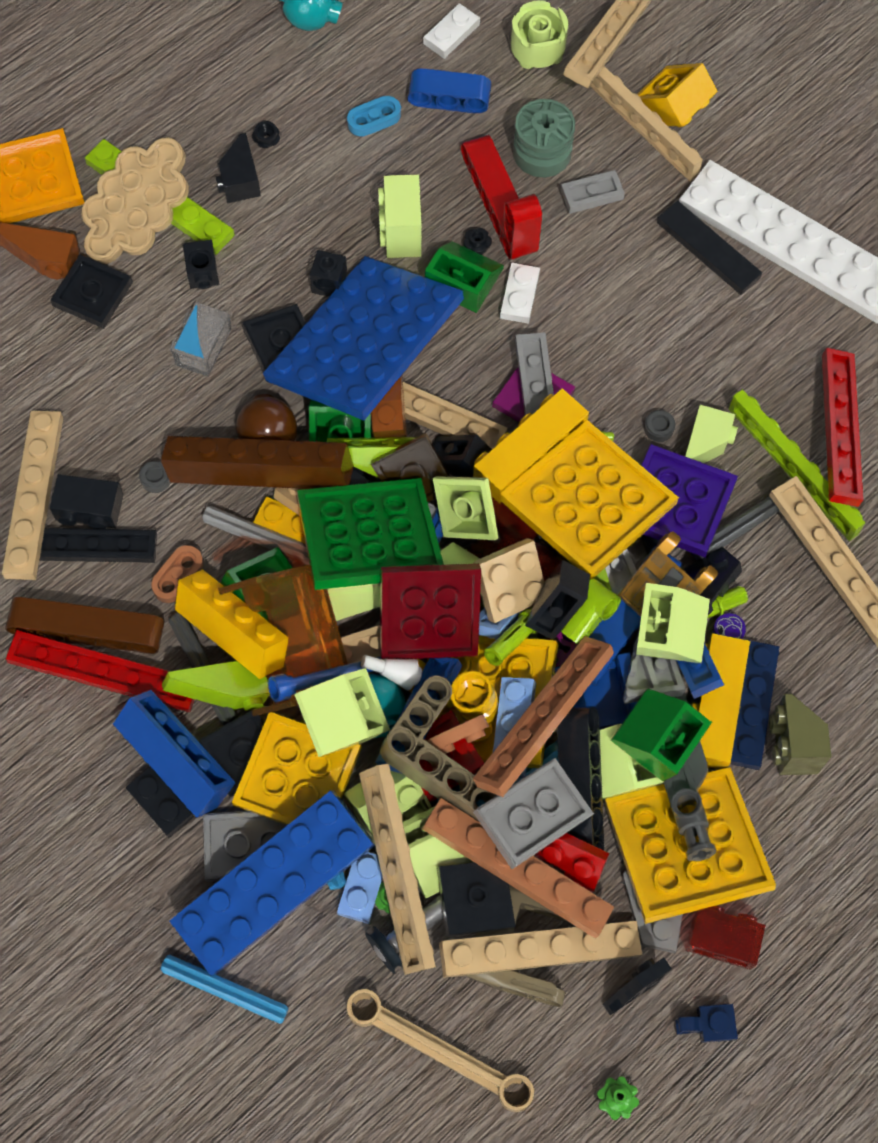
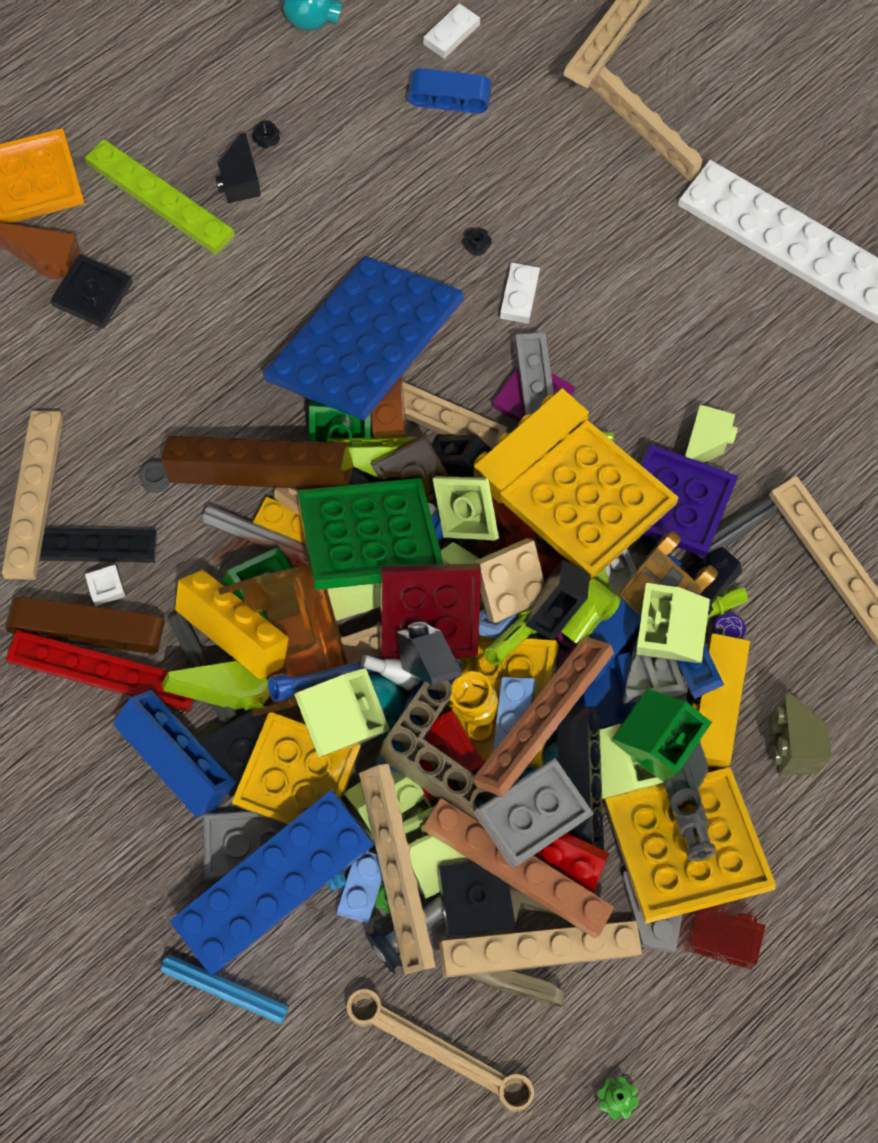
black brick [50,474,123,529] -> none
tan plate [81,138,189,264] -> none
black plate [125,766,194,838] -> none
nougat plate [151,545,204,603] -> none
clear brick [170,302,232,377] -> none
black brick [183,239,219,289] -> none
reddish brown brick [236,394,297,441] -> none
black plate [242,304,306,372] -> none
black brick [310,250,347,297] -> none
dark azure plate [347,96,401,136] -> none
yellowish green brick [378,175,421,258] -> none
green slope [425,241,504,313] -> none
nougat plate [426,714,489,754] -> none
red beam [461,135,542,260] -> none
yellowish green brick [511,1,568,69] -> none
sand green wheel [513,99,575,178] -> none
light grey plate [560,170,625,214] -> none
black wing [602,957,672,1016] -> none
yellow slope [637,63,718,127] -> none
dark grey tile [644,410,675,442] -> none
black tile [657,201,763,295] -> none
dark blue plate [675,1004,738,1043] -> none
lime plate [729,389,865,542] -> none
dark blue plate [730,640,780,770] -> none
red plate [822,348,864,507] -> none
none -> white plate [85,565,126,606]
none -> black slope [397,622,462,685]

